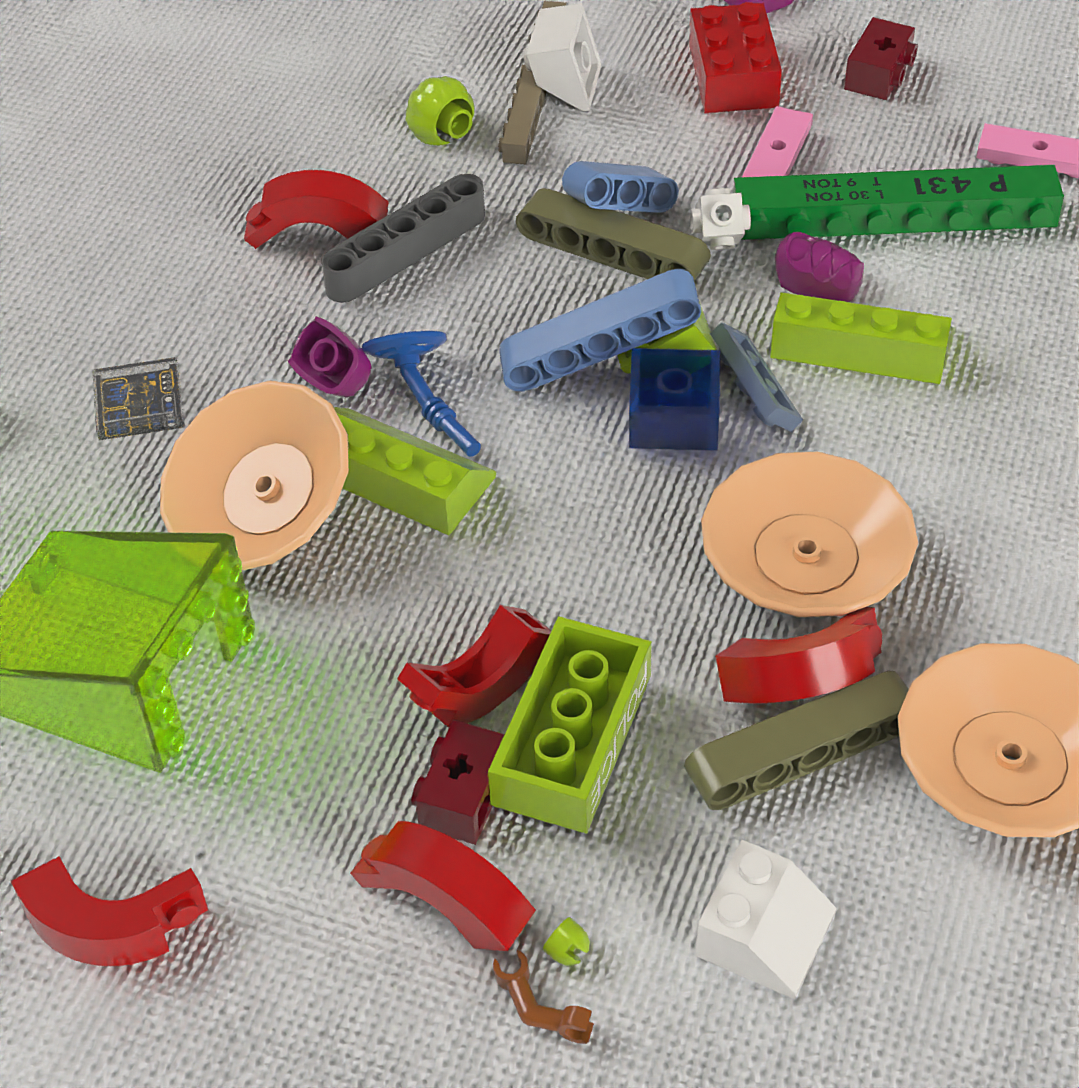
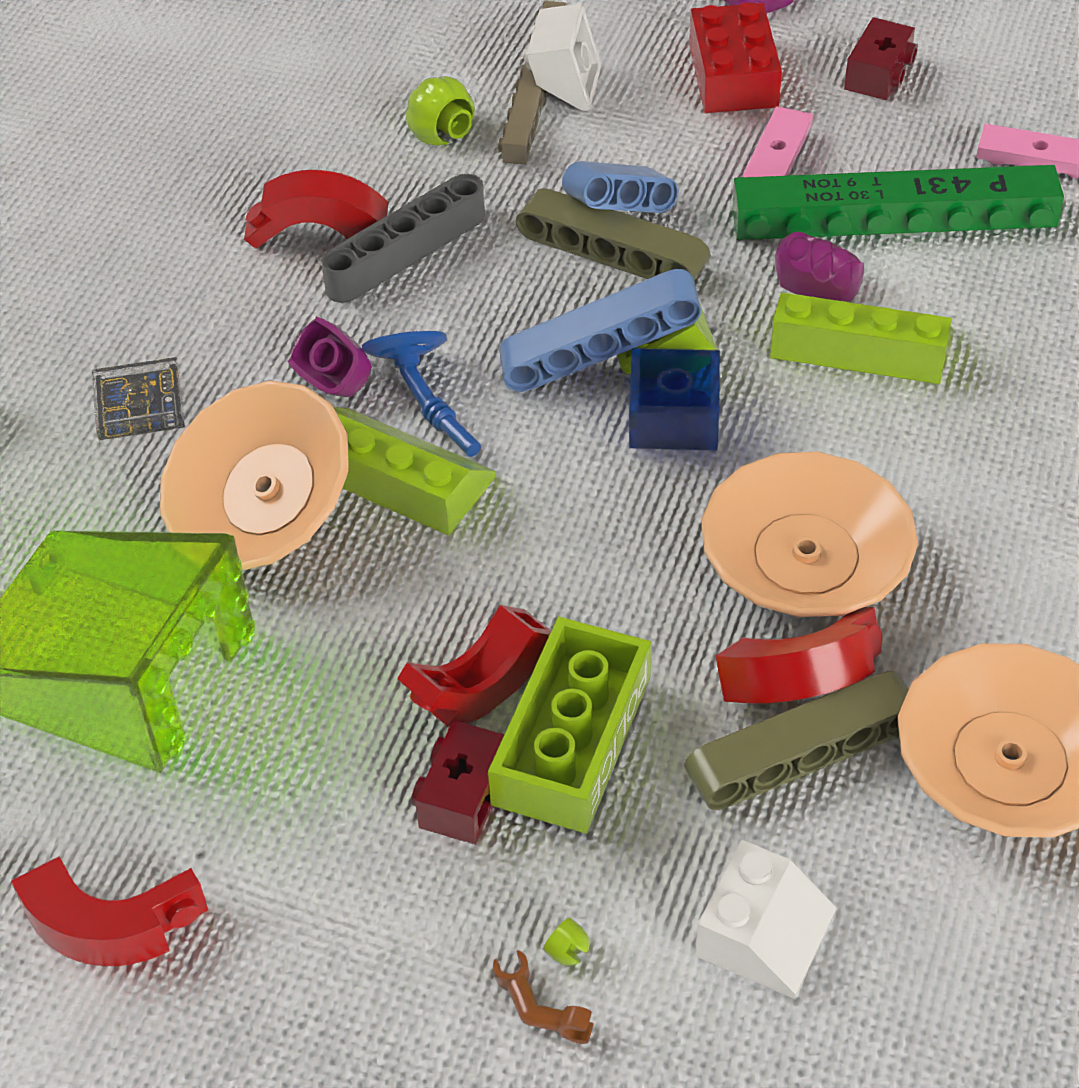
red arch [350,821,536,951] -> none
white brick [690,188,751,250] -> none
sand blue plate [710,322,803,432] -> none

